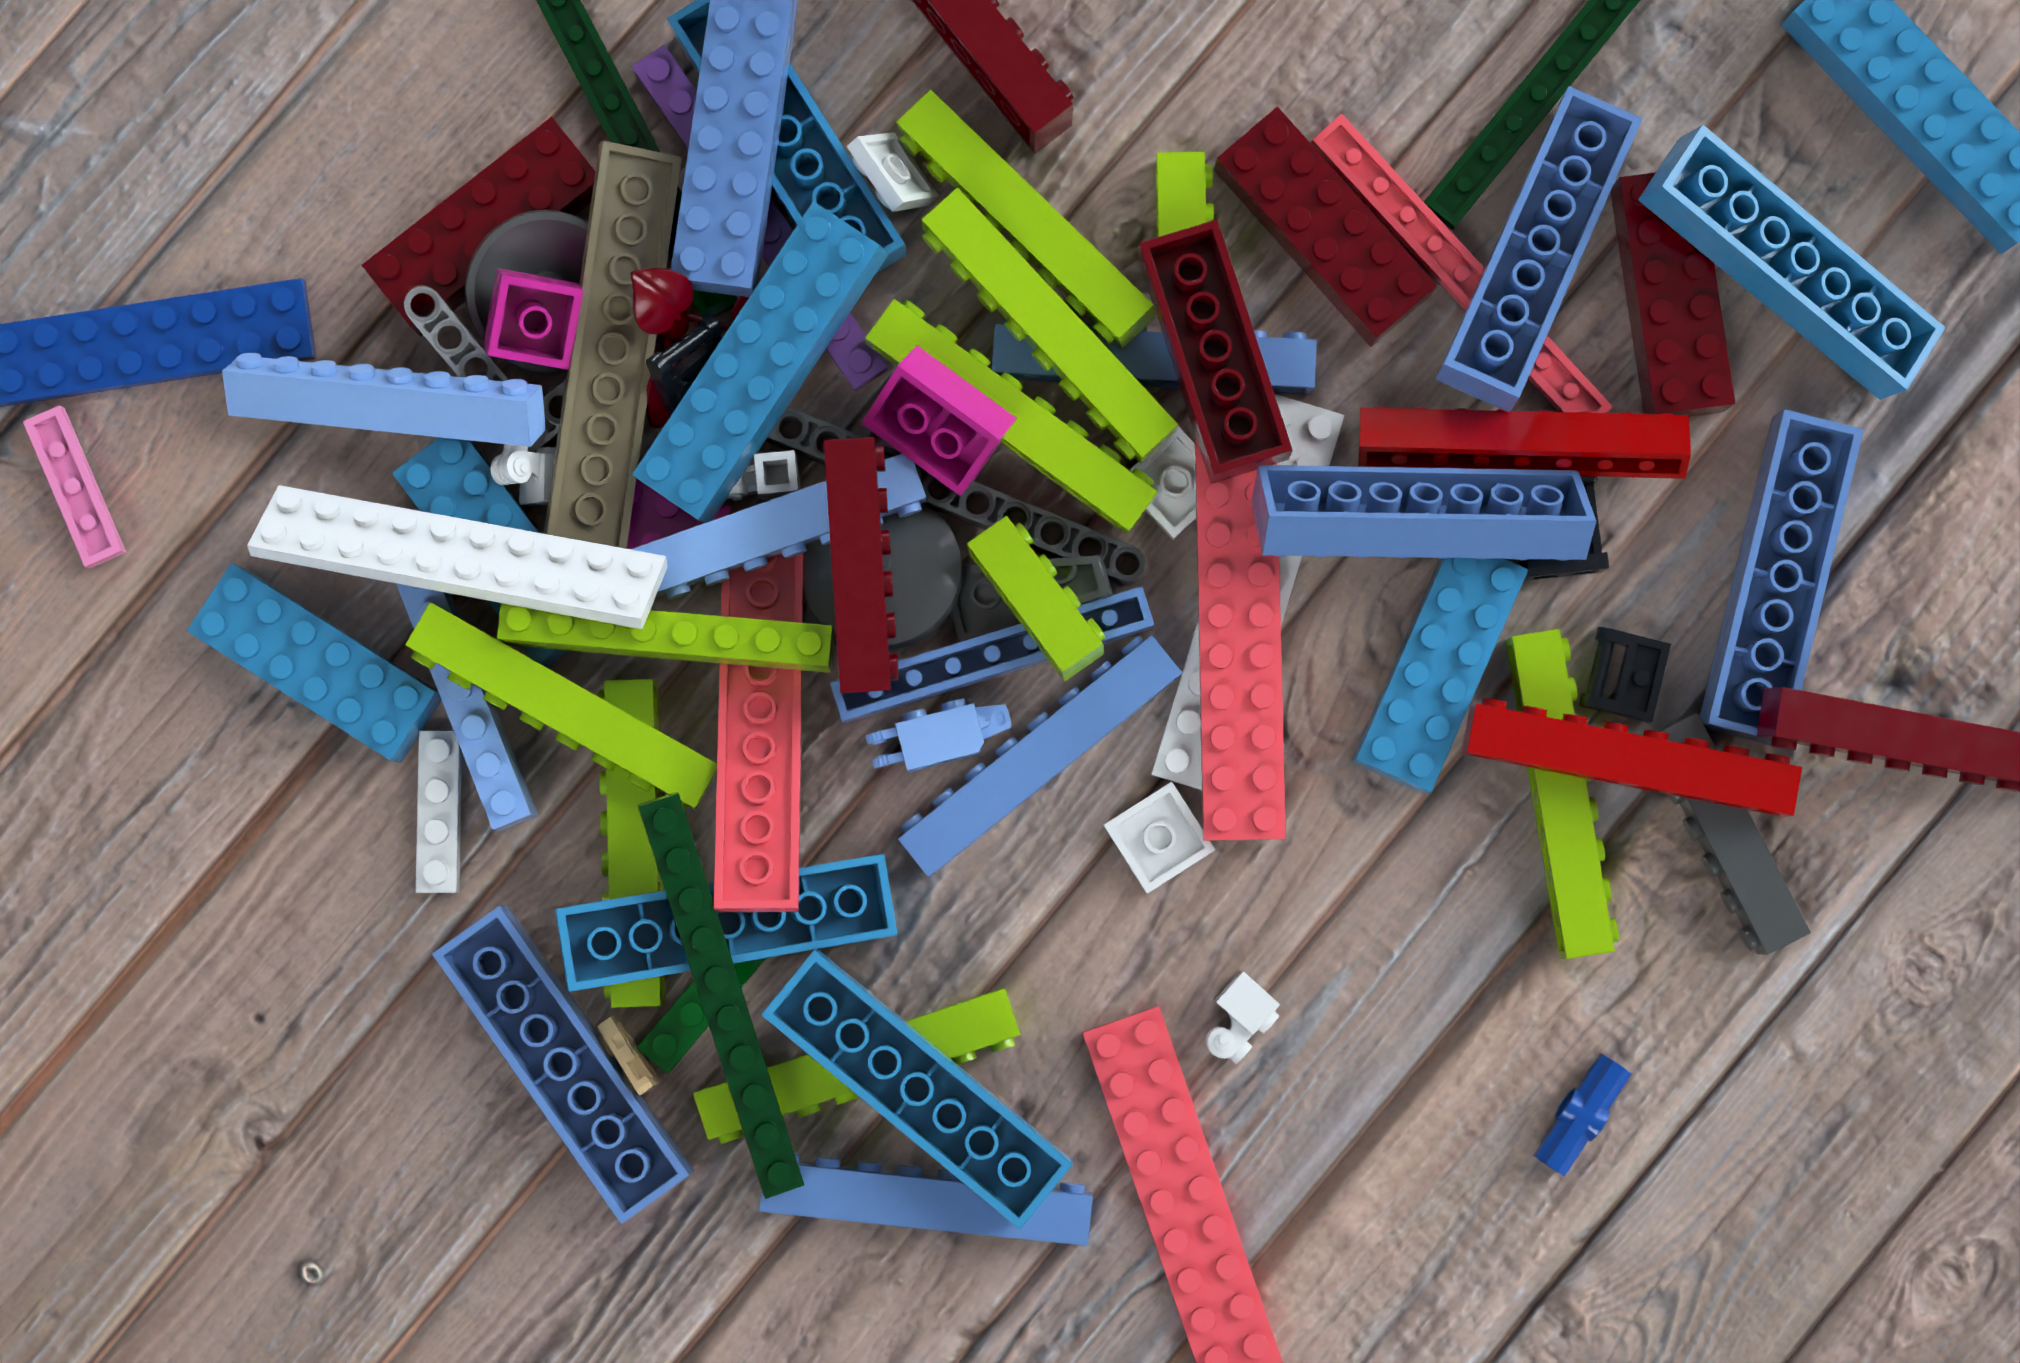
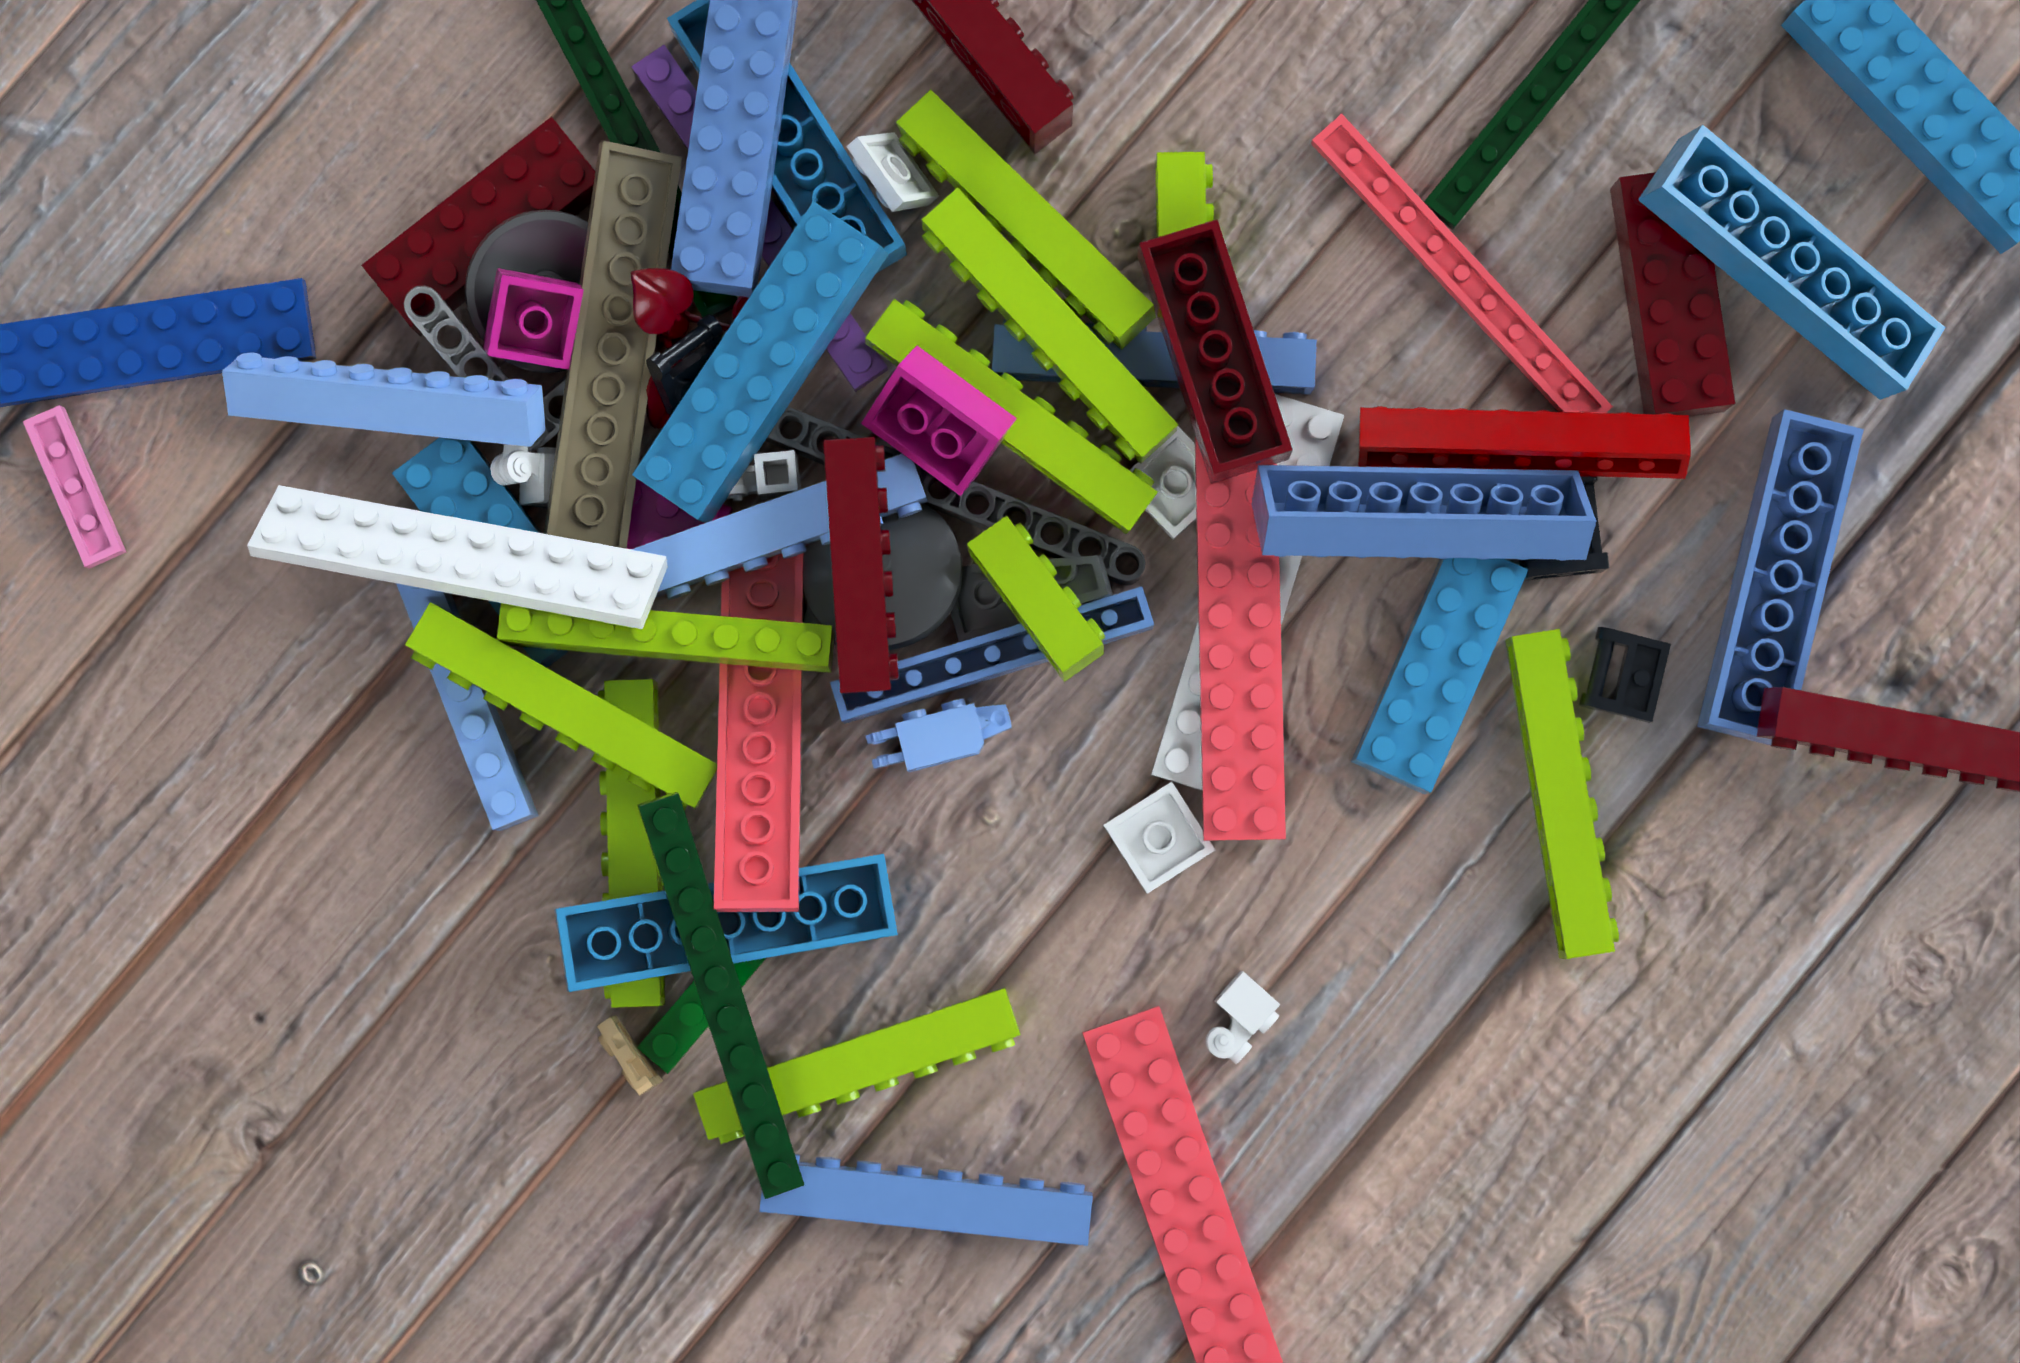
dark azure brick [187,563,442,763] -> none
white plate [416,731,462,893] -> none
medium blue brick [432,906,695,1225] -> none
dark azure brick [761,949,1073,1230] -> none
medium blue brick [898,635,1182,878] -> none
dark red brick [1214,106,1437,347] -> none
medium blue brick [1435,86,1643,412] -> none
red brick [1461,698,1802,817] -> none
blue piece [1533,1054,1632,1177] -> none
dark grey brick [1658,713,1811,955] -> none

